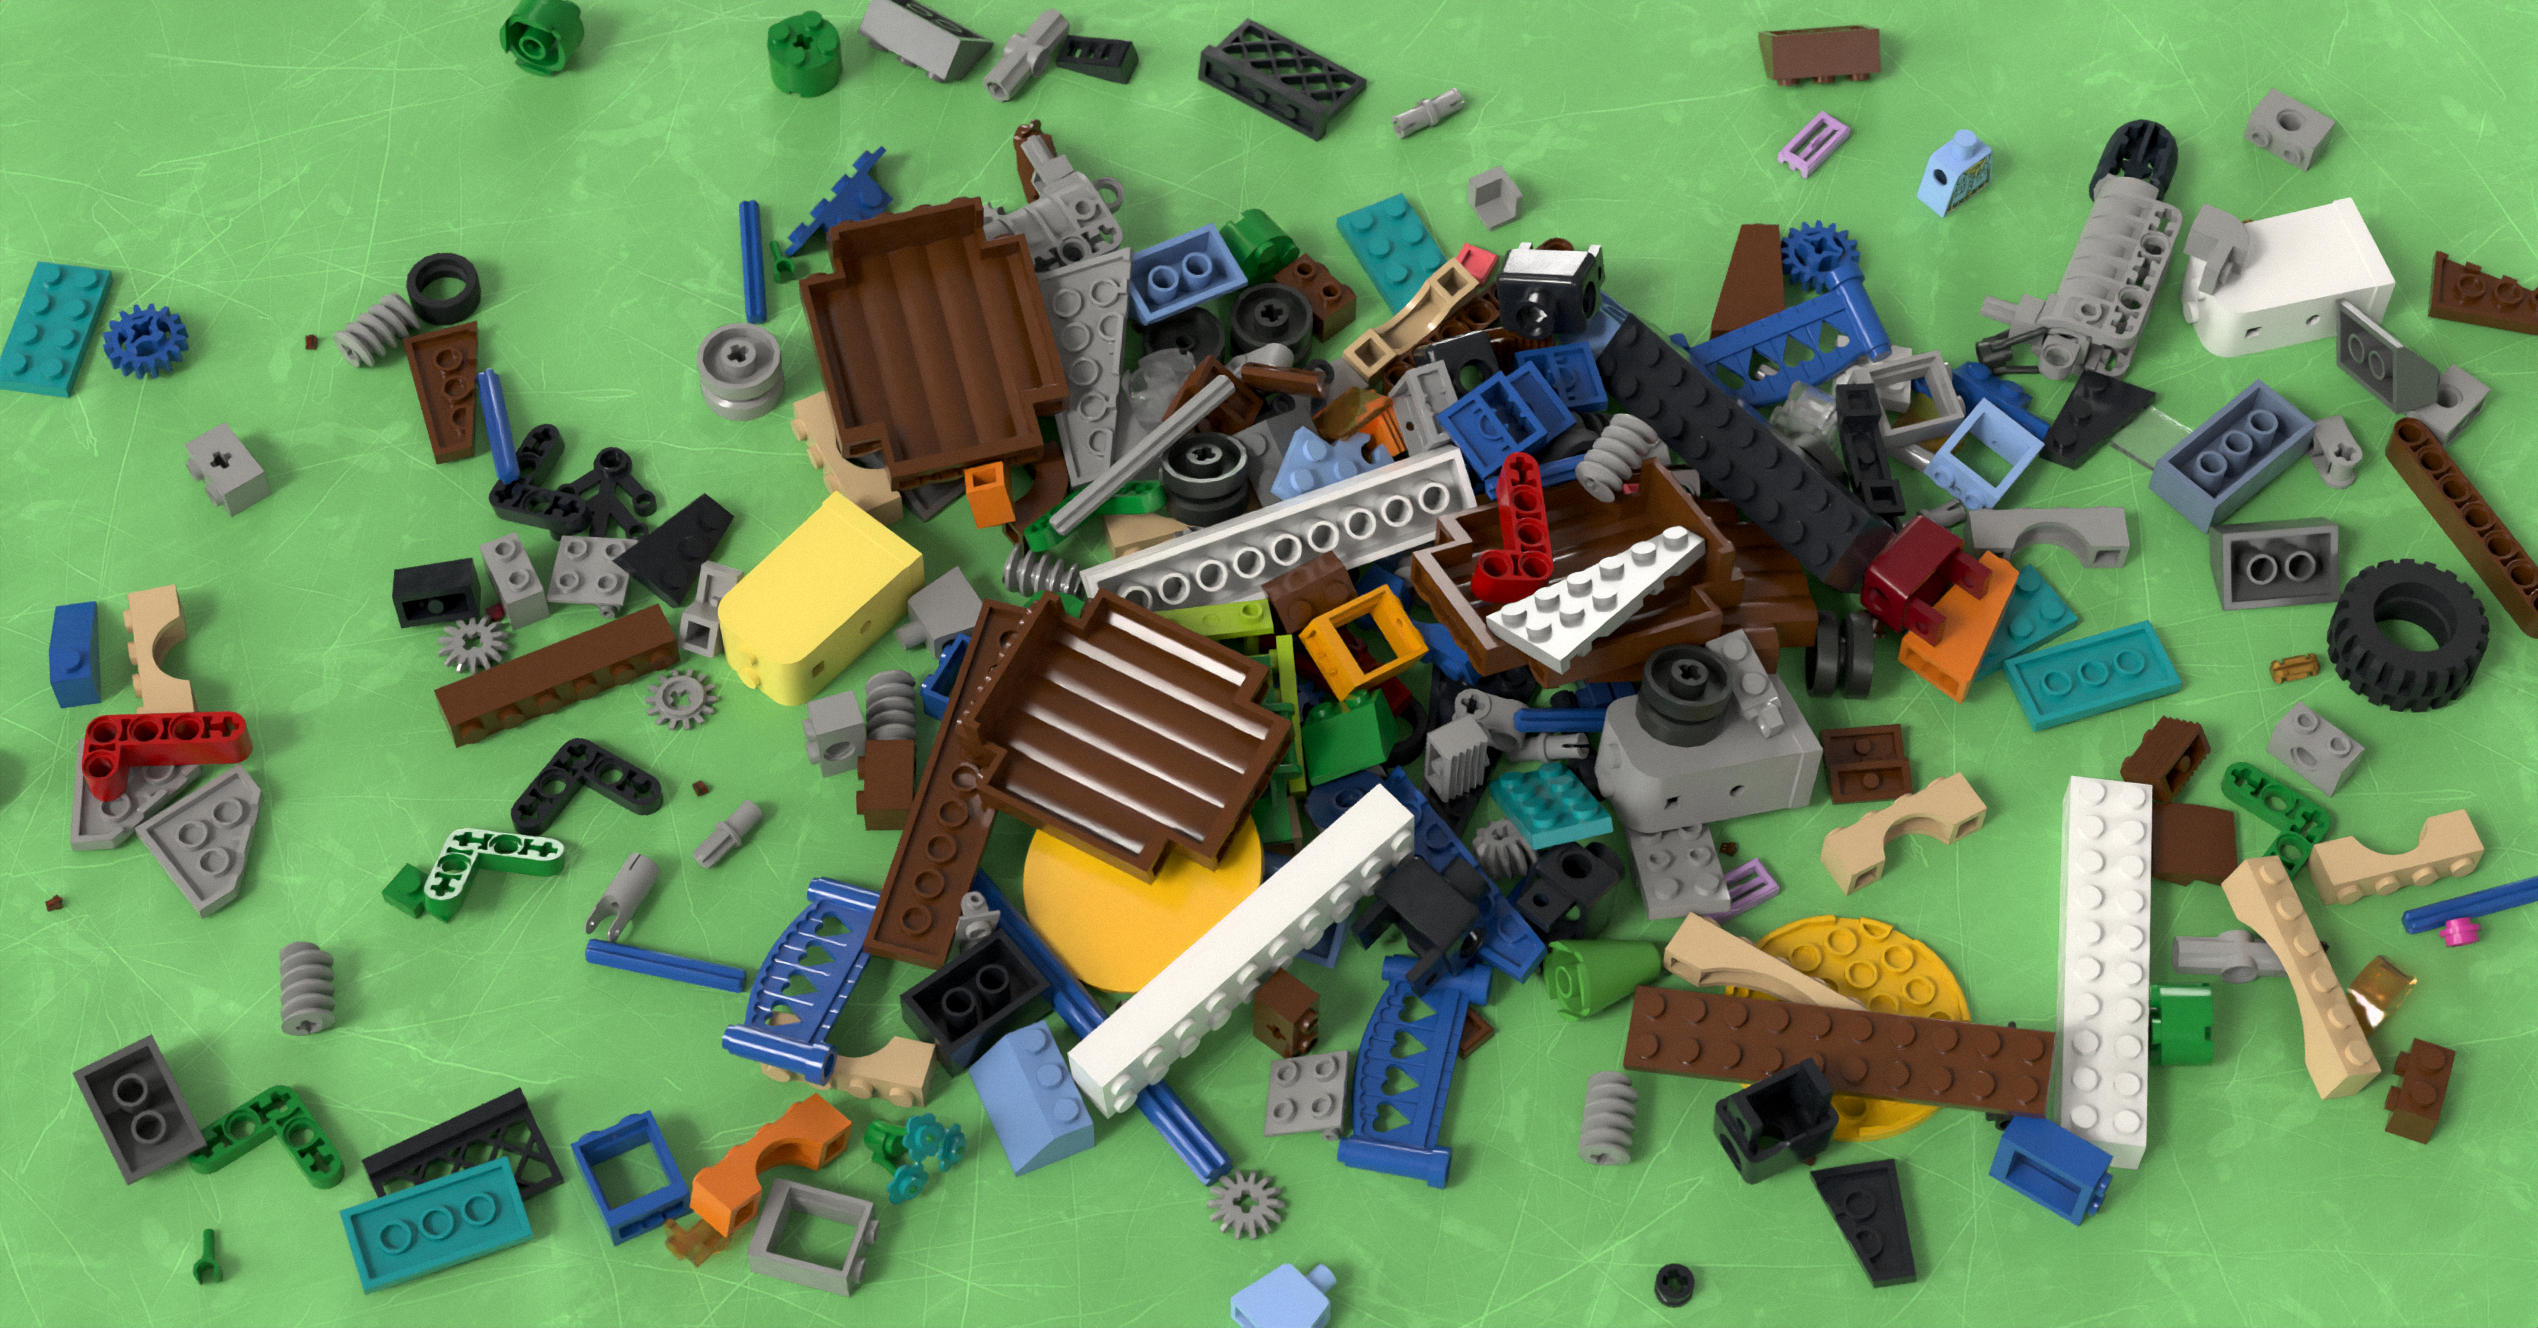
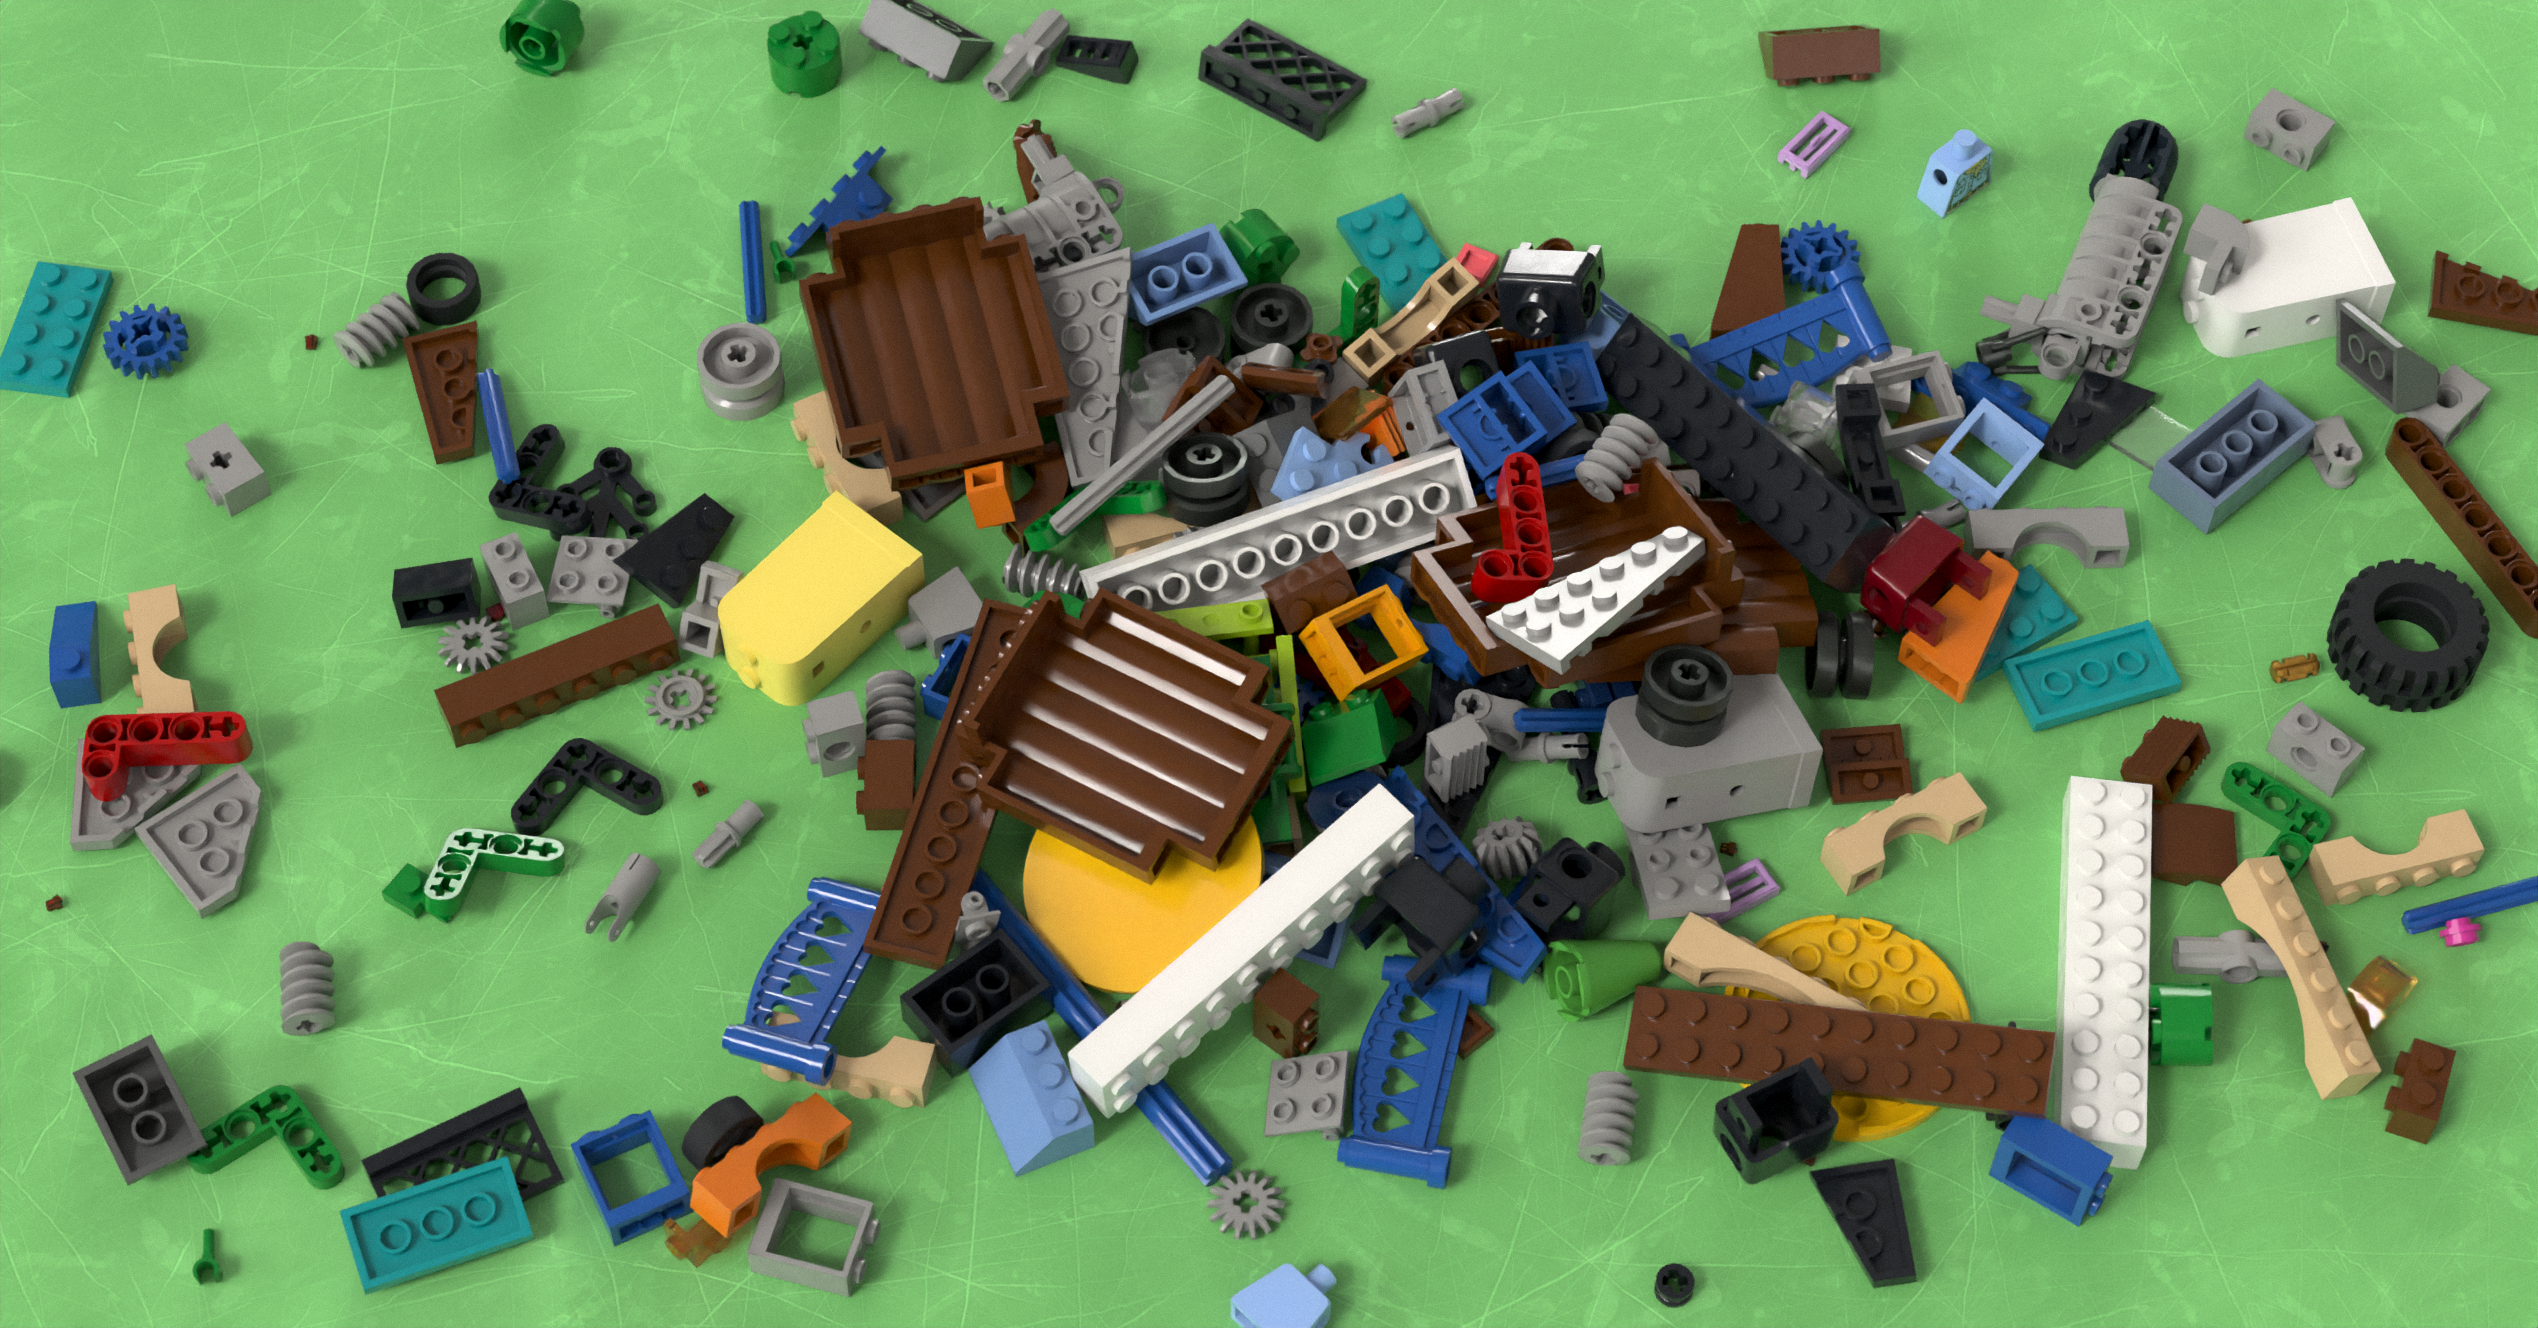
blue axle [585,938,747,993] -> none
teal plant [864,1113,966,1205] -> none
reddish brown brick [1272,253,1357,344] -> none
light grey panel [1467,165,1523,231] -> none
teal plate [1488,762,1613,850] -> none
light grey hinge [1704,628,1784,739] -> none
dark grey slope [2209,517,2339,611] -> none
none -> black tyre [682,1096,764,1172]
none -> green beam [1292,266,1380,371]
none -> reddish brown plate [1301,333,1343,369]

